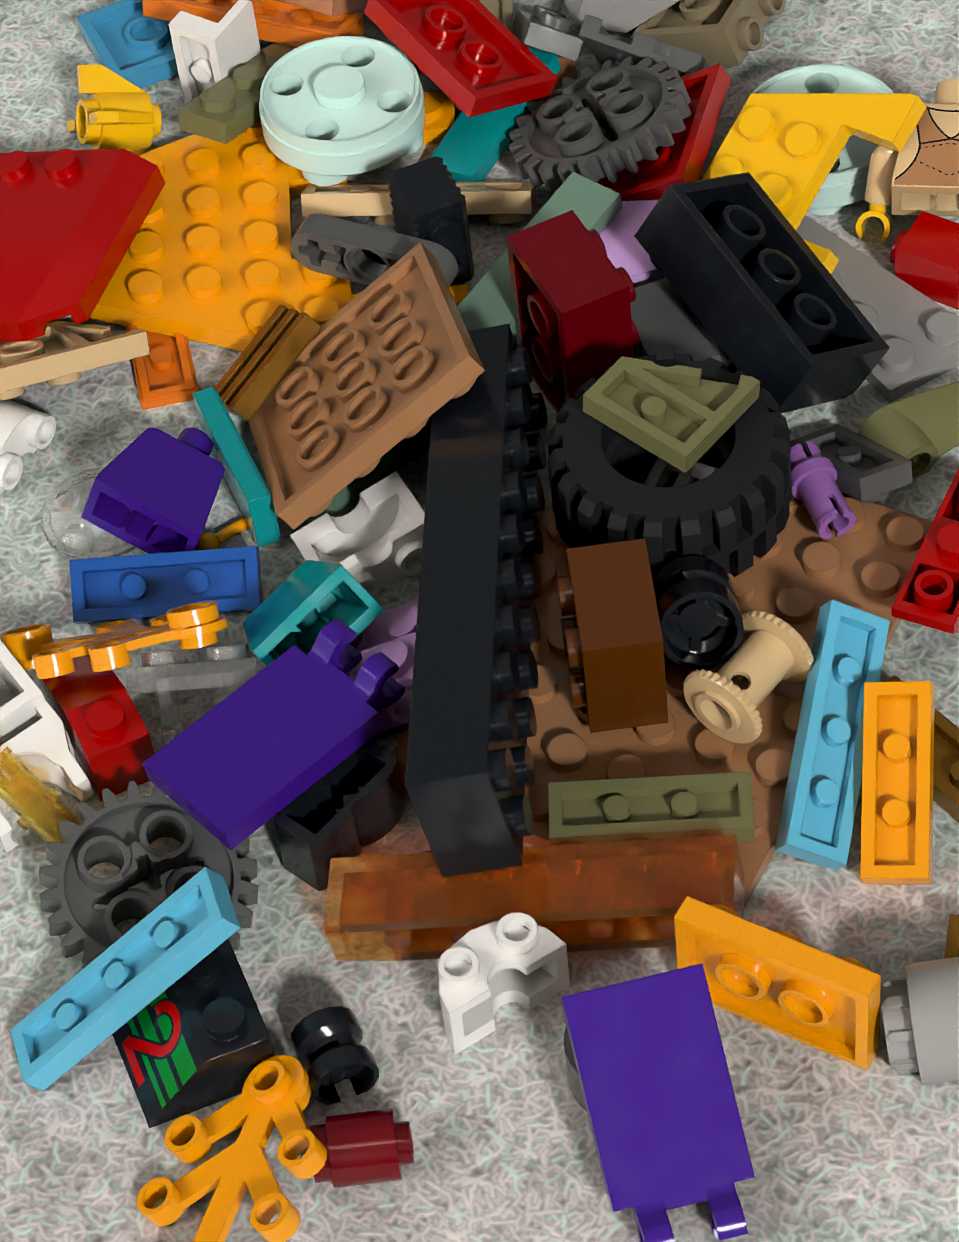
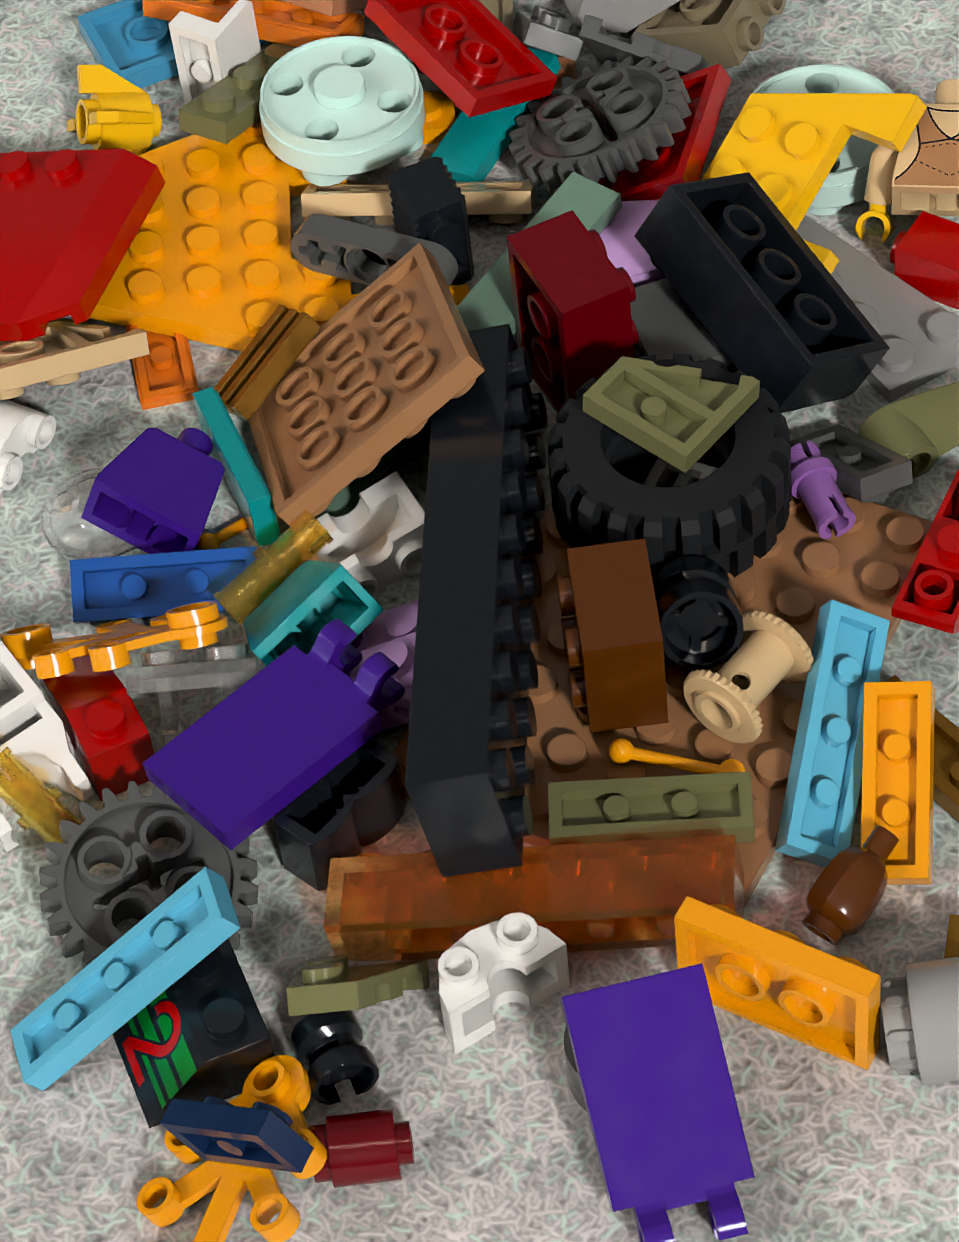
none -> dark blue plate [160,1096,313,1173]
none -> clear yellow pin [213,510,334,626]
none -> olive wing [286,956,430,1016]
none -> light orange hinge [608,738,745,774]
none -> reddish brown plant [802,825,899,945]

